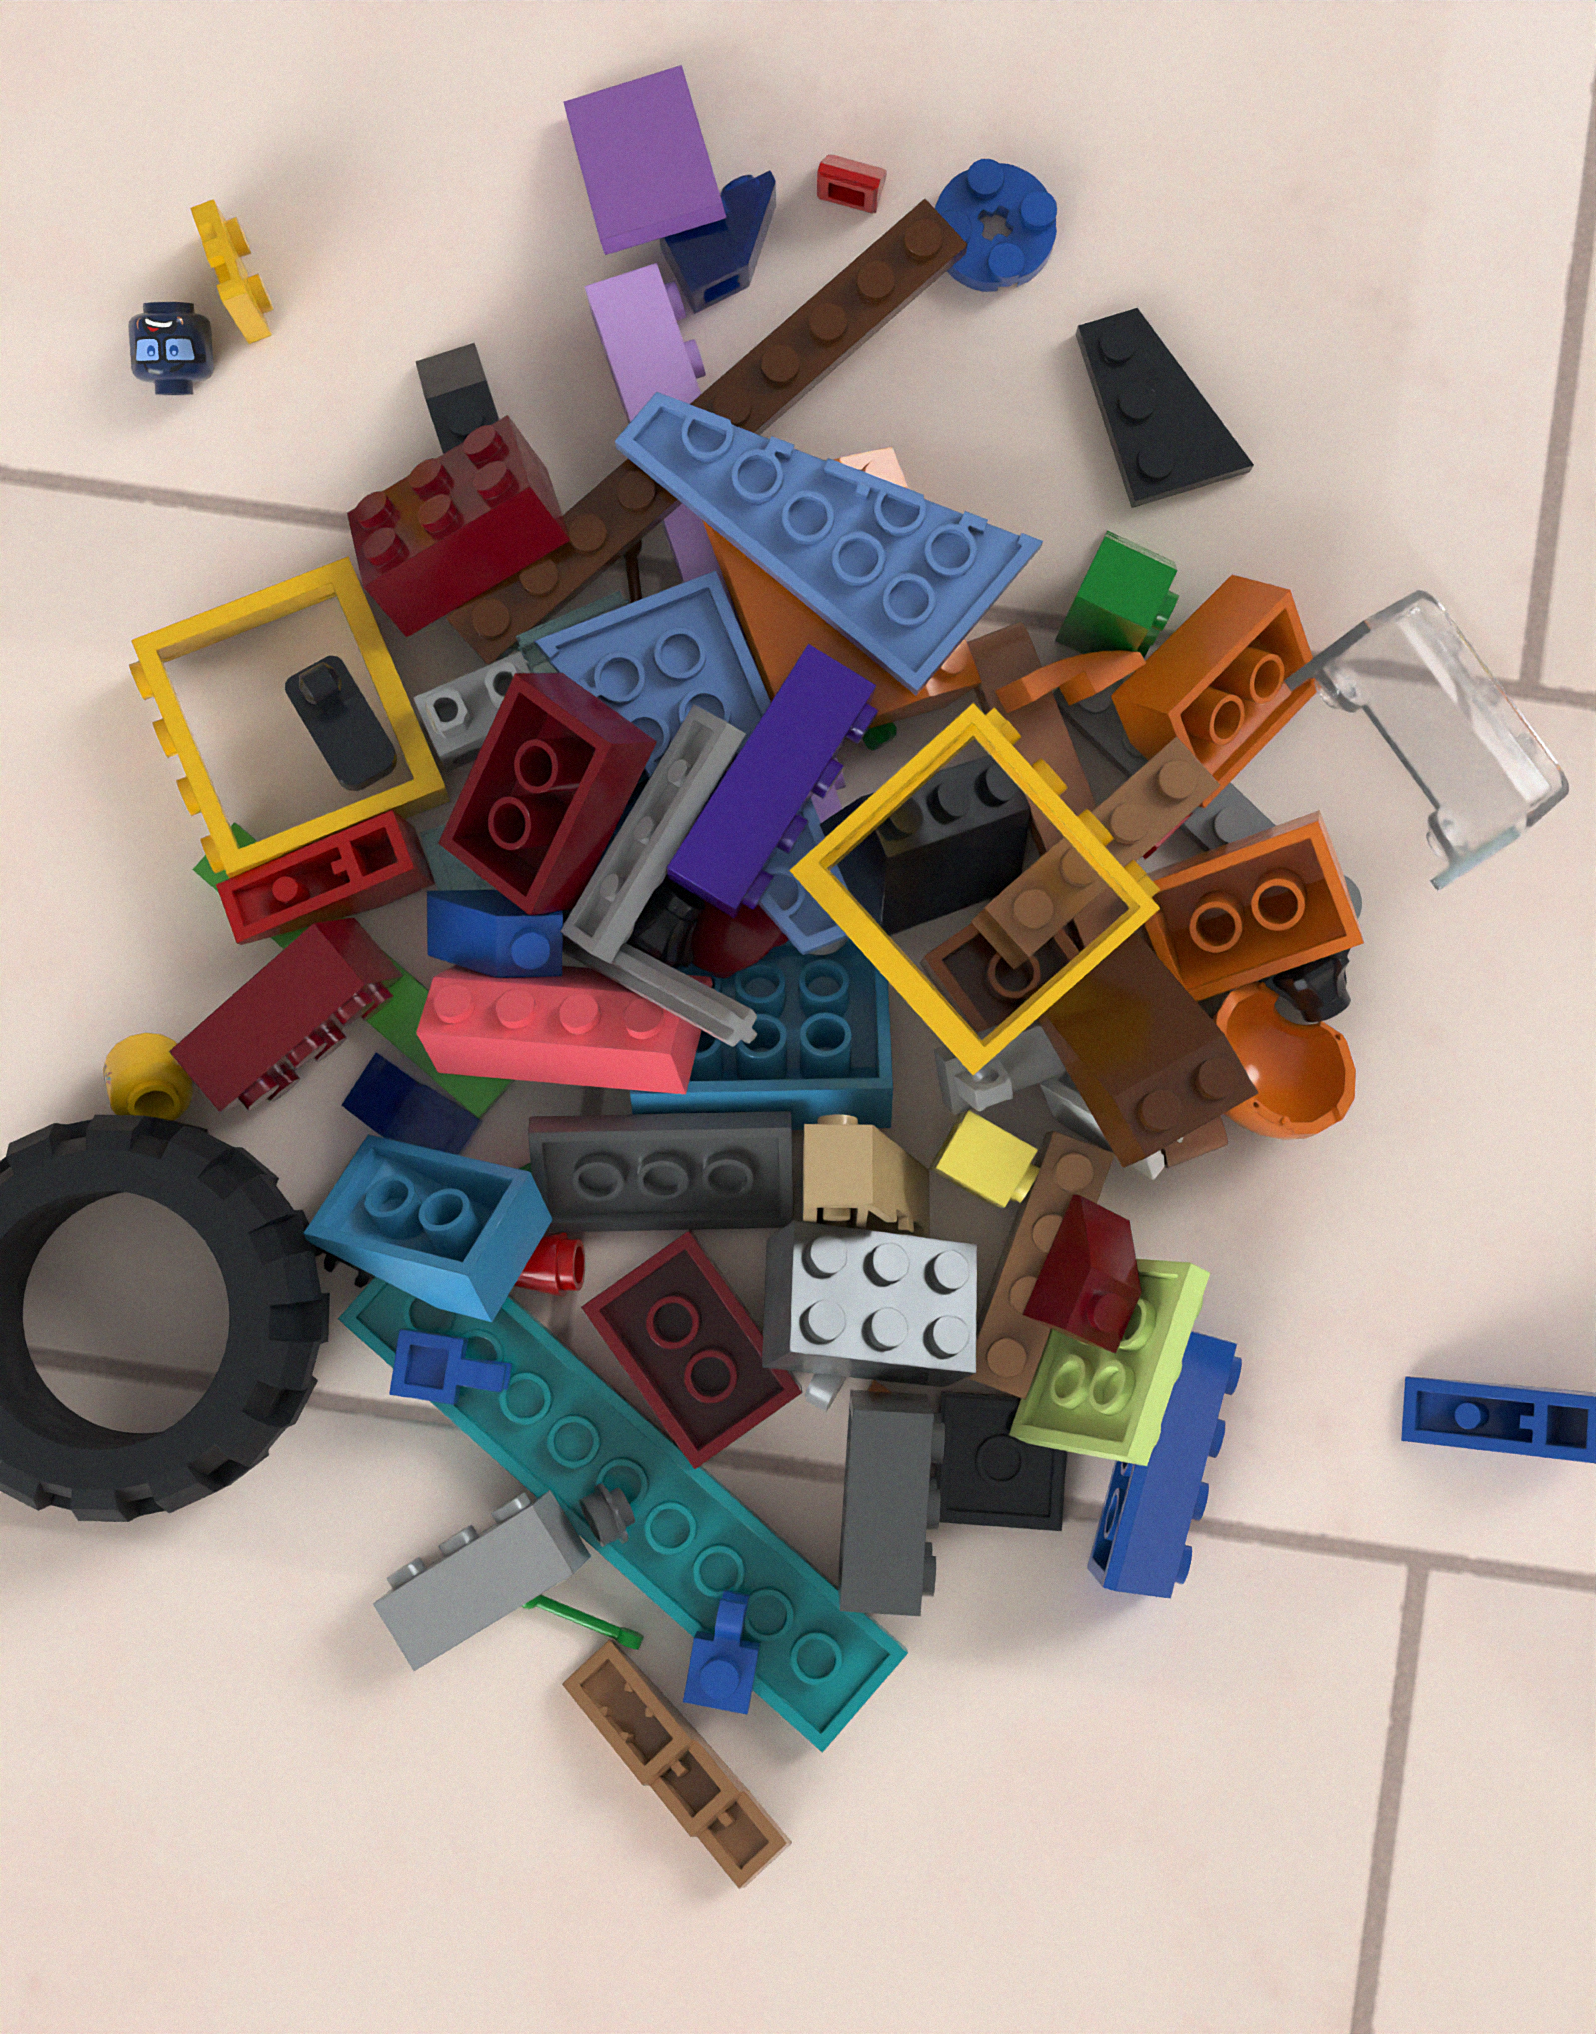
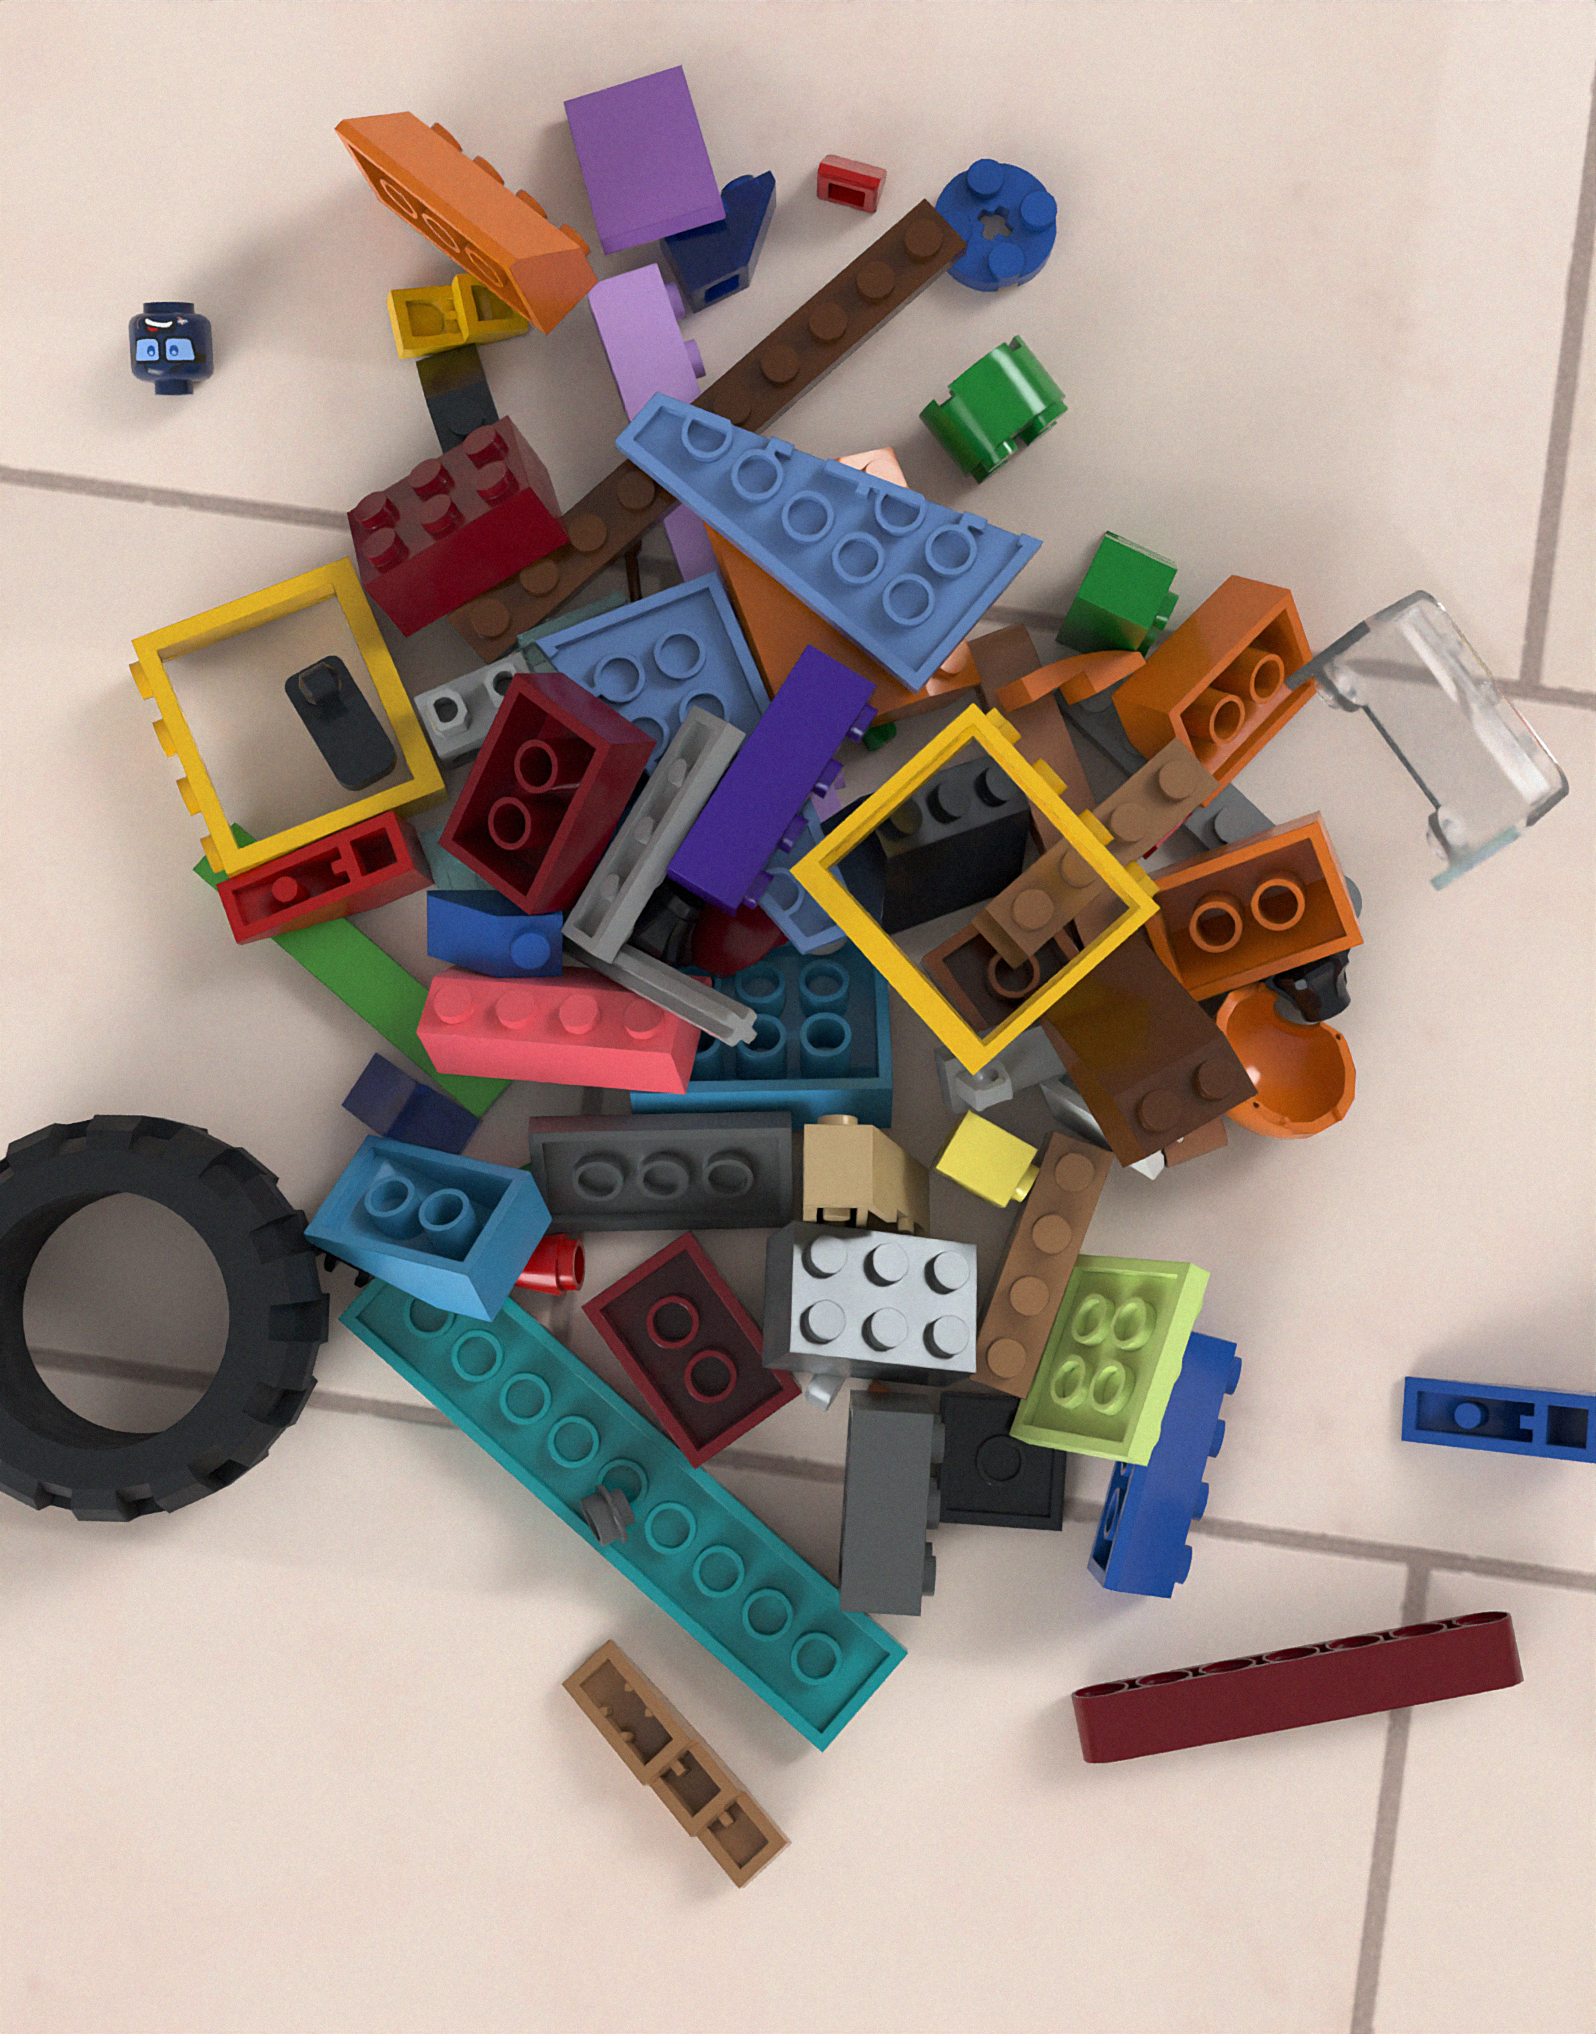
yellow head [103,1032,194,1121] -> none
dark red brick [169,917,403,1112] -> none
yellow wing [190,199,274,344] -> none
light grey brick [373,1490,591,1671] -> none
blue plate [389,1328,512,1405] -> none
green hinge [521,1594,644,1650] -> none
blue plate [683,1590,761,1715] -> none
dark red slope [1022,1194,1142,1354] -> none
black wing [1075,308,1254,508] -> none
none -> orange slope [334,111,598,336]
none -> yellow slope [386,273,529,359]
none -> green brick [919,335,1068,485]
none -> dark red beam [1071,1611,1524,1764]

